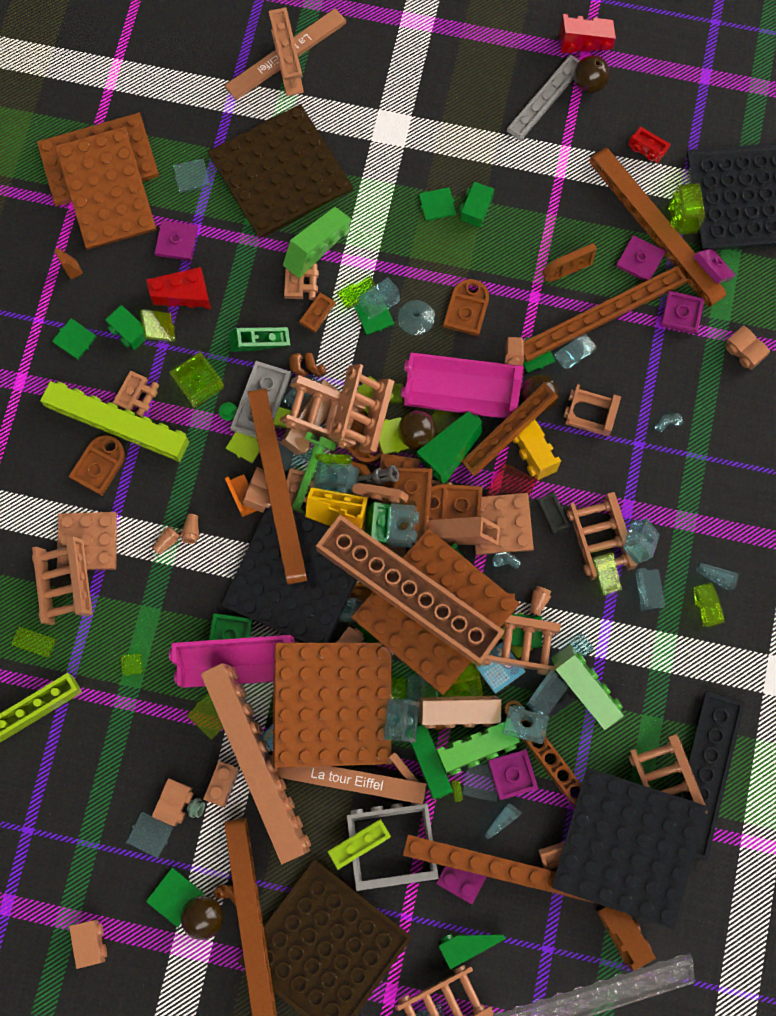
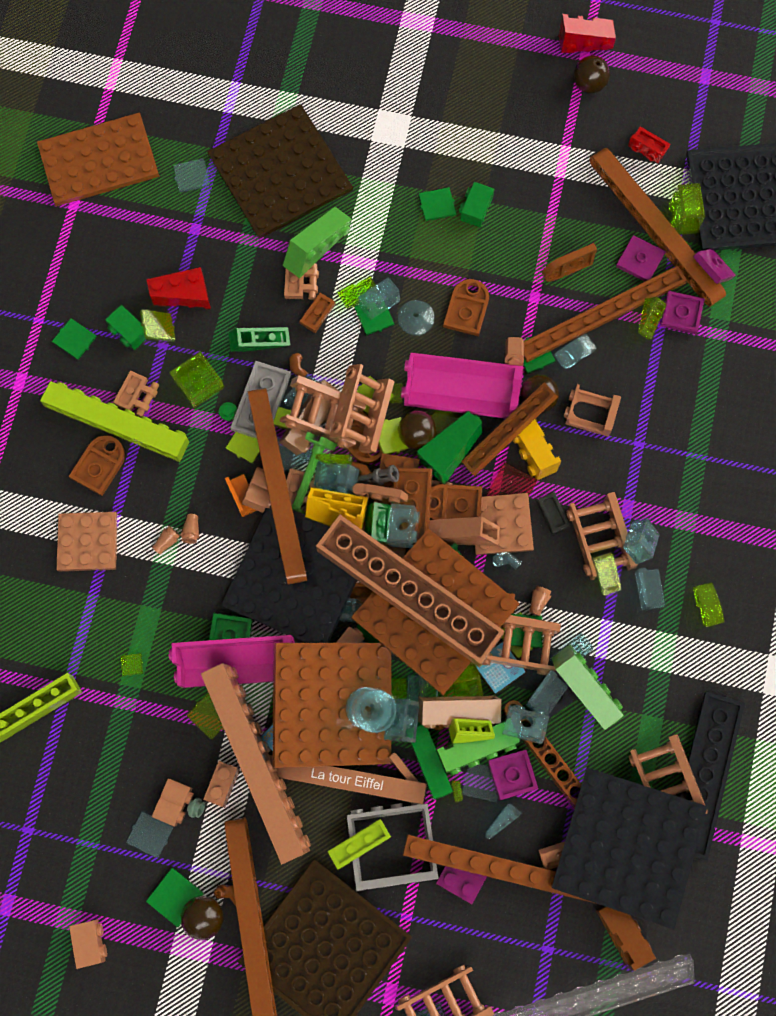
clear neon green tile [11,627,56,658] -> none
nougat fence [32,537,93,625] -> none
dark orange slope [54,248,83,280] -> none
dark orange plate [56,127,157,250] -> none
magenta plate [155,220,198,261] -> none
nougat tile [225,8,346,100] -> none
nougat fence [269,7,304,96] -> none
dark orange arm [304,353,326,377] -> none
green slope [438,934,506,969] -> none
light grey tile [507,54,580,141] -> none
clear light blue arm [655,413,683,432] -> none
clear light blue slope [695,563,739,591] -> none
nougat brick [725,325,770,370] -> none
none -> clear light blue wheel [346,687,396,733]
none -> lime slope [449,718,495,743]
none -> clear neon green slope [638,297,666,339]

